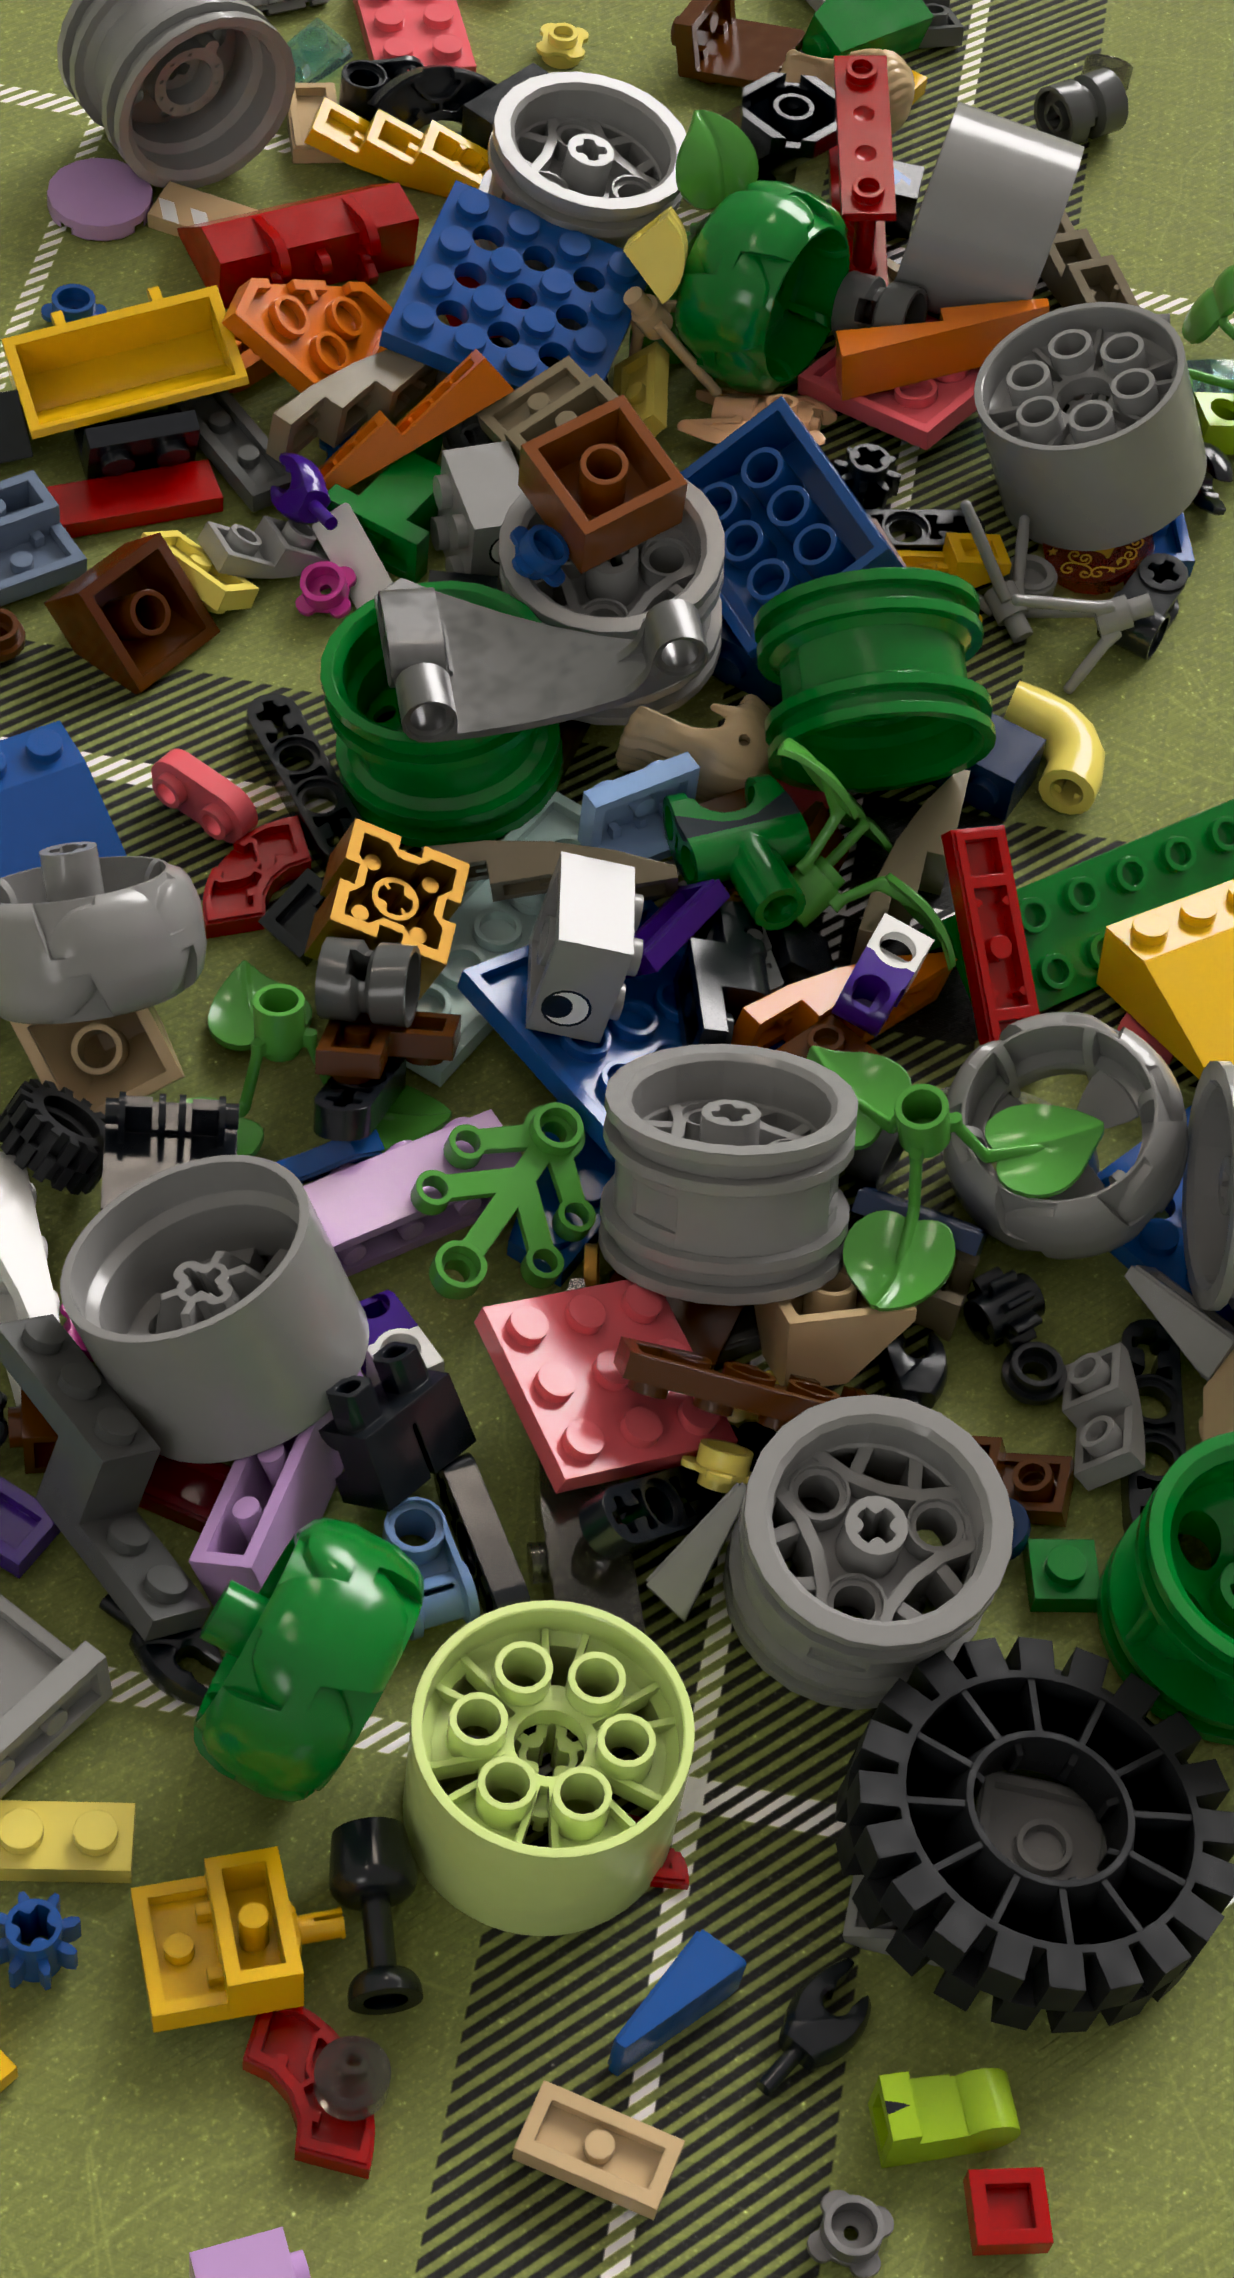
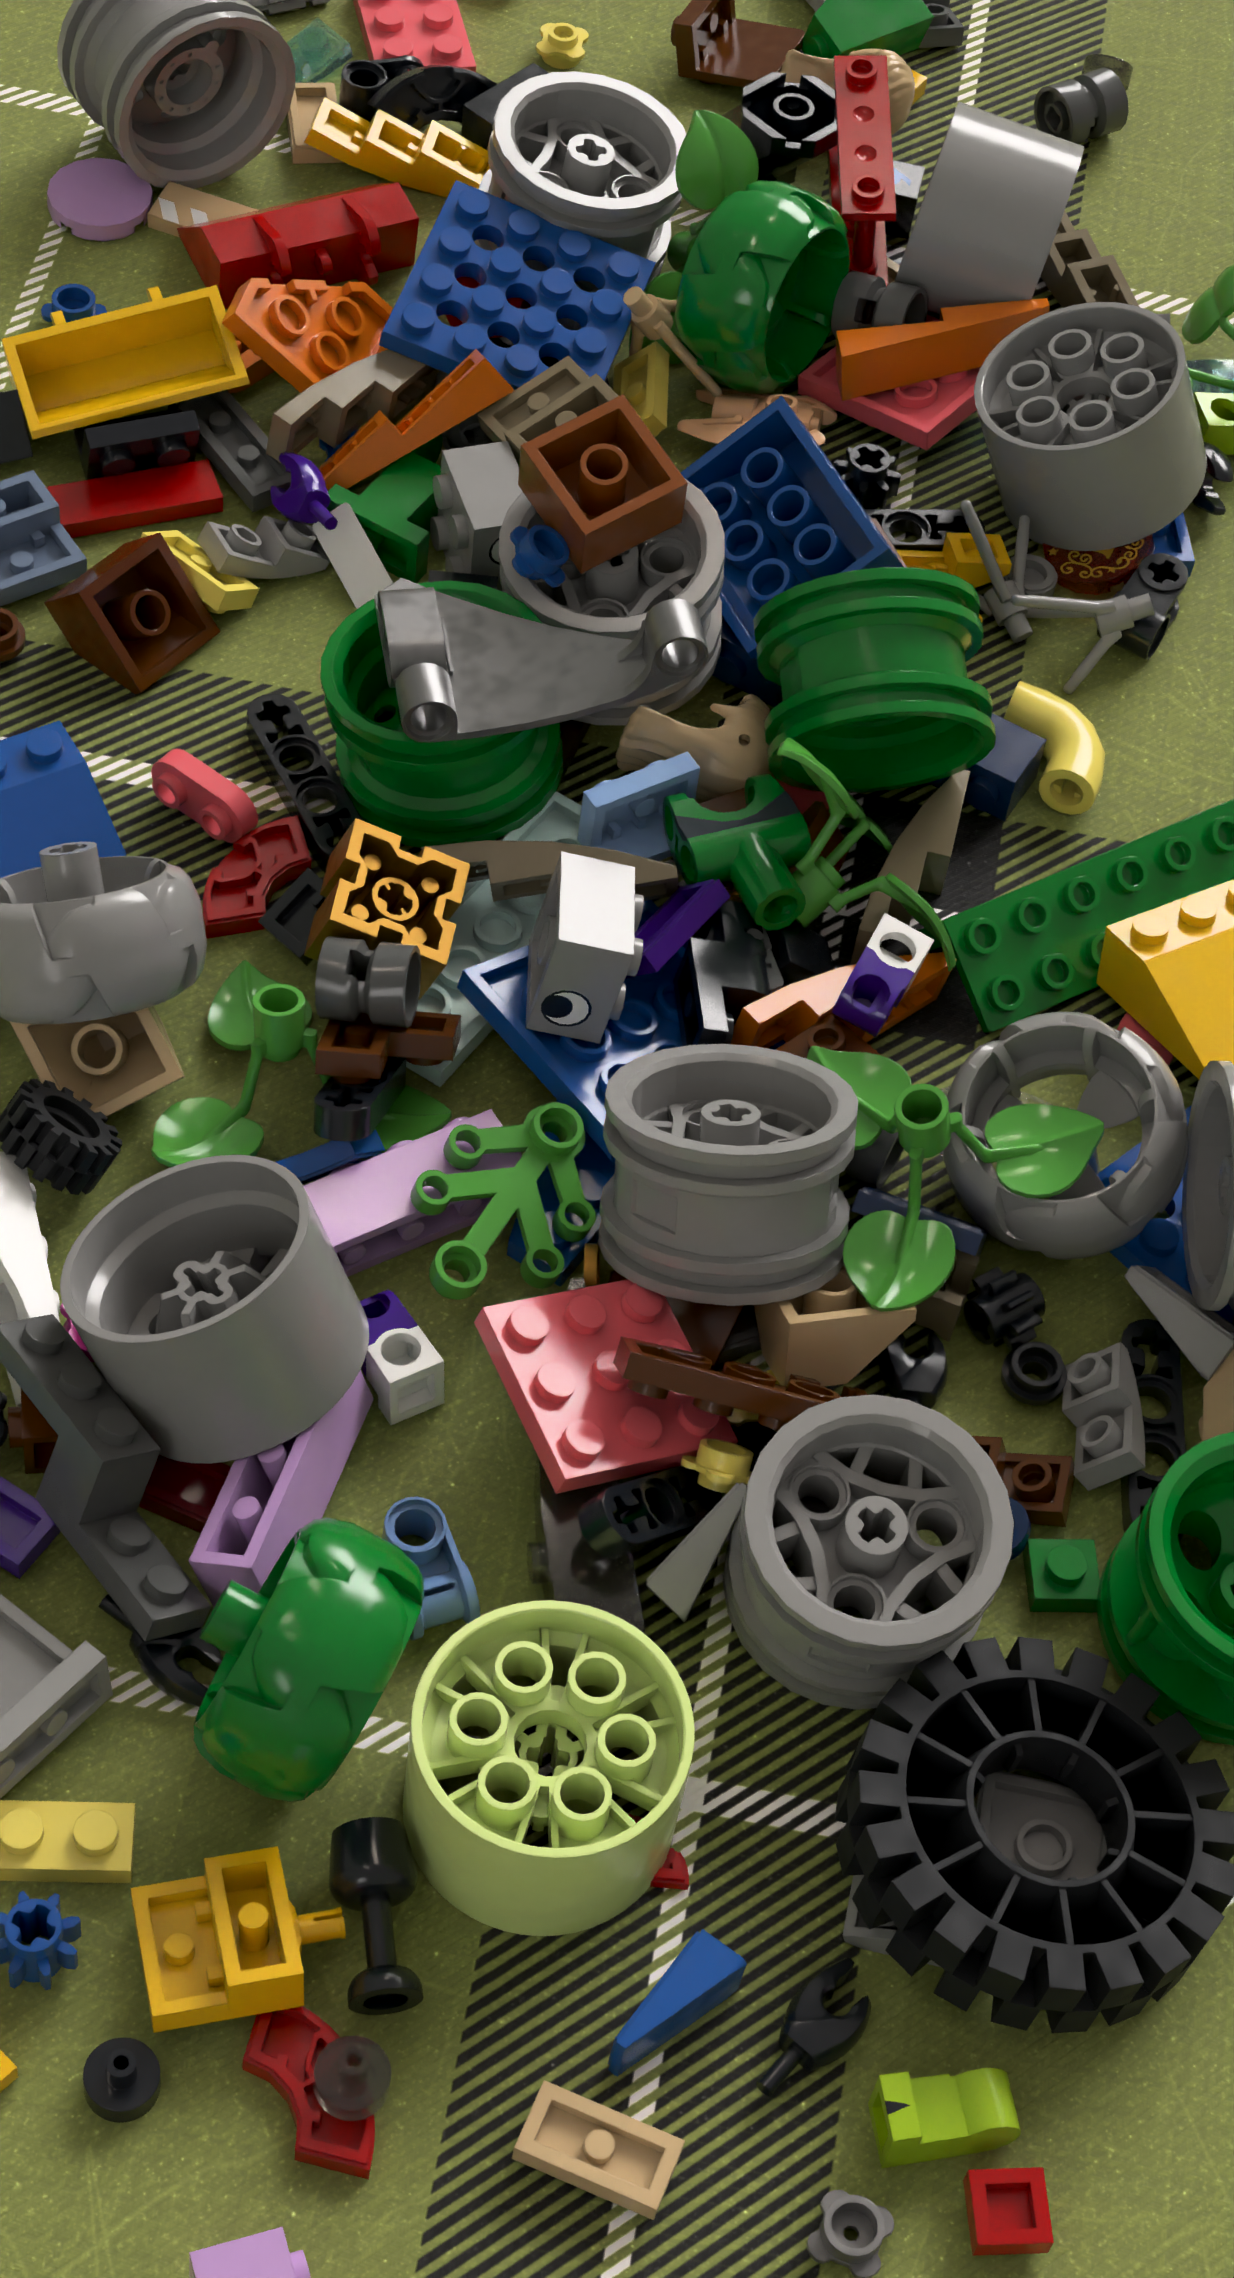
black hinge [100,1091,239,1211] -> none
dark pink plate [295,561,357,619] -> none
black hips [319,1342,477,1512] -> none
black beam [433,1452,531,1614] -> none
light yellow brick [623,206,688,304] -> none
red plate [941,825,1040,1045] -> none
none -> black tile [83,2037,161,2123]

